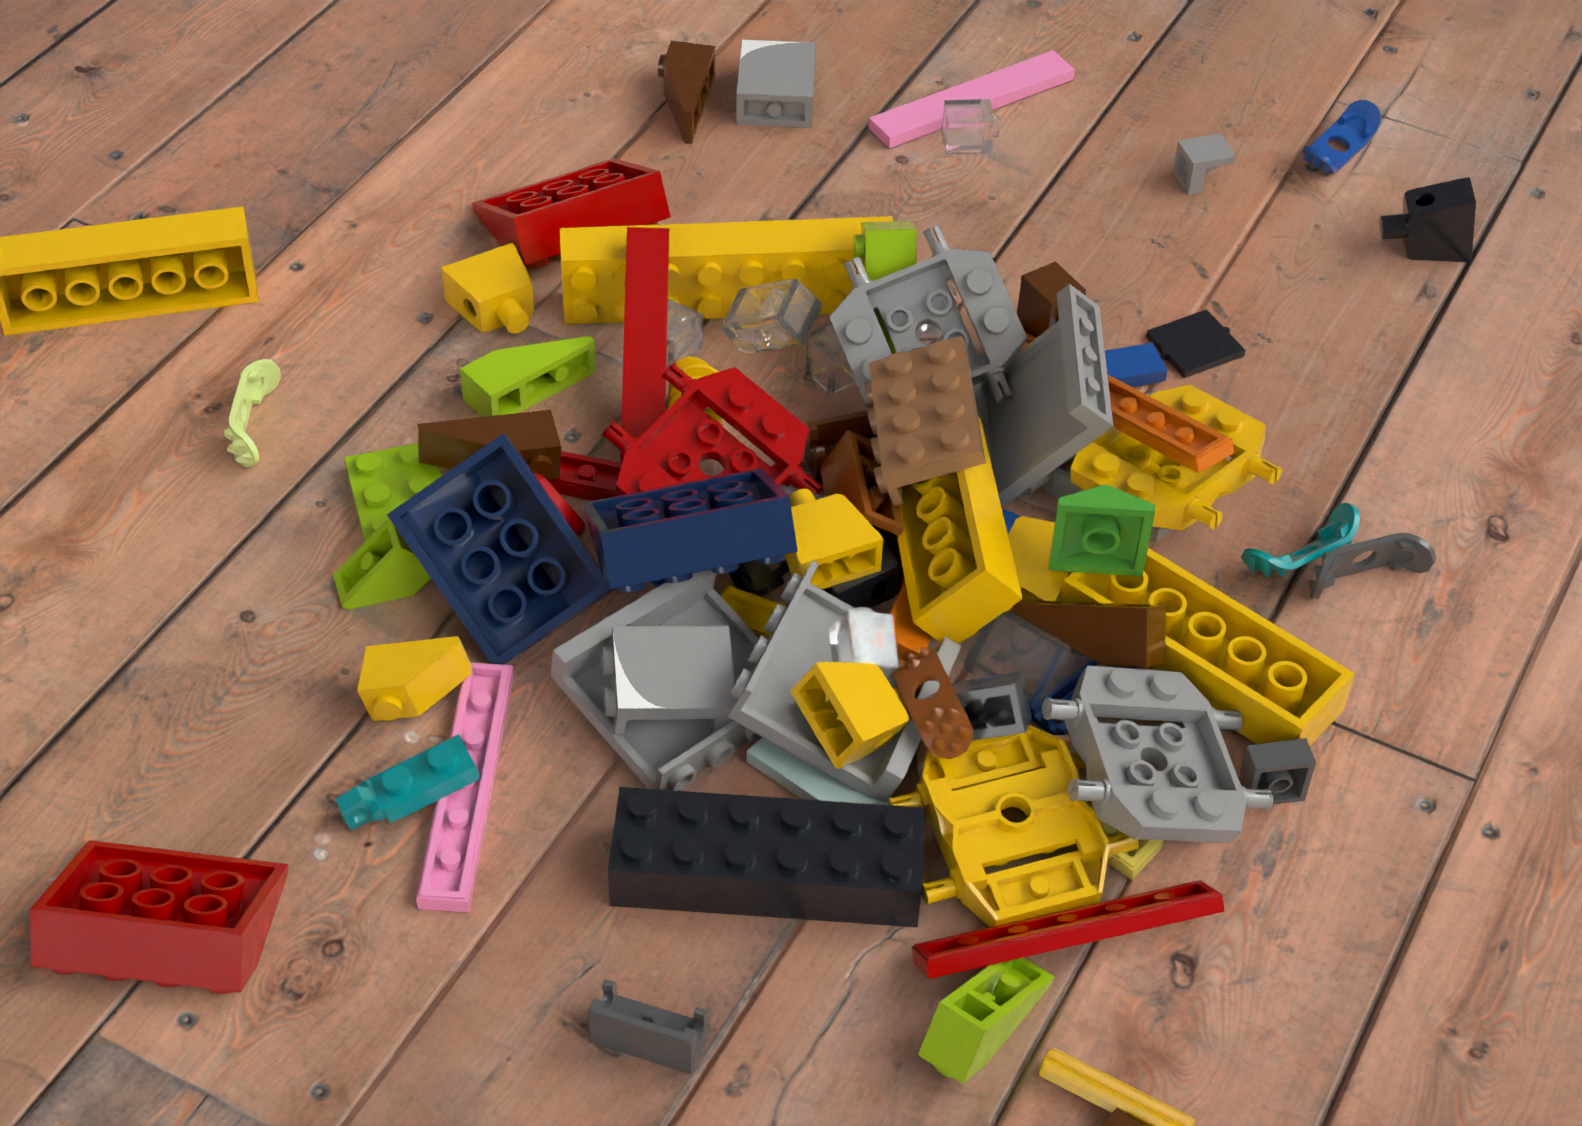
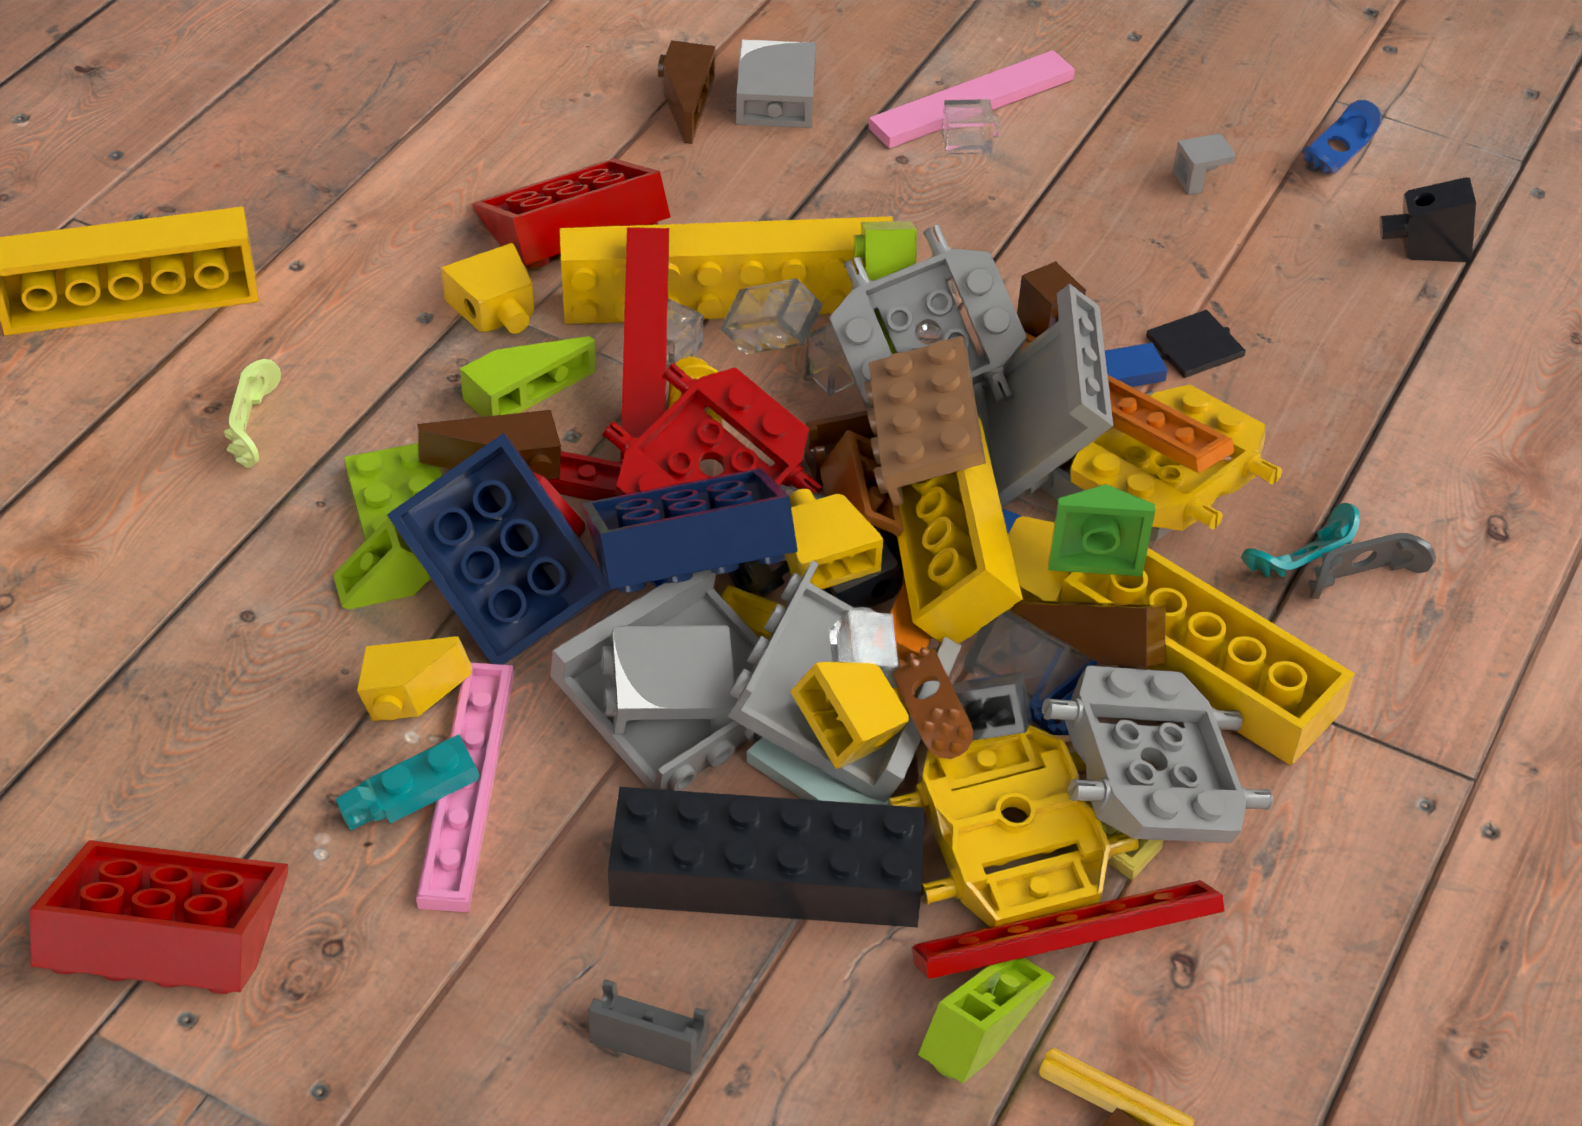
dark grey piece [1238,738,1316,805] -> none

